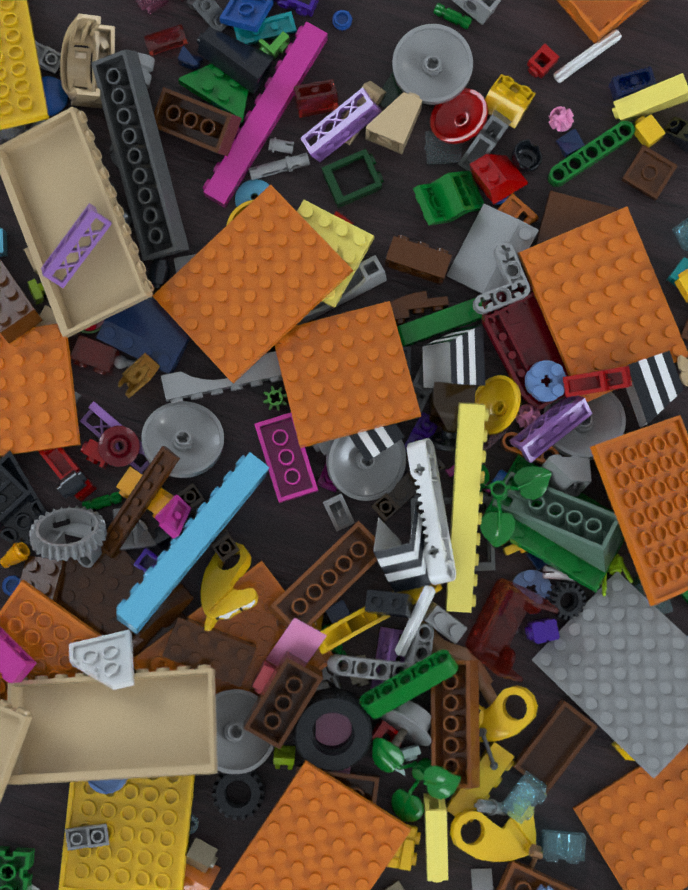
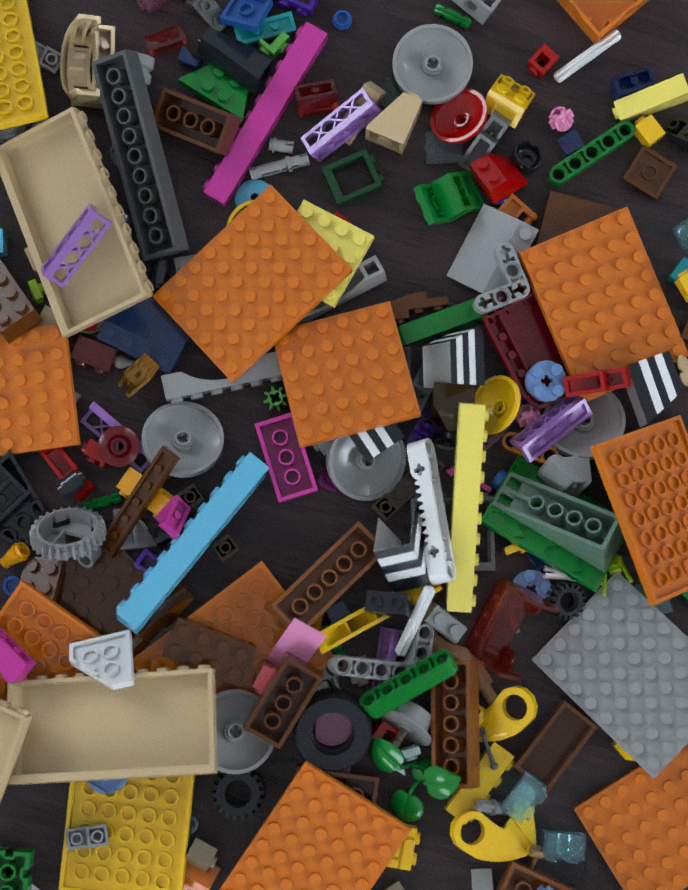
blue dish [42,76,68,116] -> none
yellow animal [201,542,258,631] -> none
lime tile [273,745,296,770] -> none
light grey slope [323,493,355,532] -> none
reddish brown brick [385,235,452,285] -> none
light yellow slope [423,793,448,883] -> none
green plant [480,465,552,547] -> none
dark purple brick [524,618,560,644] -> none

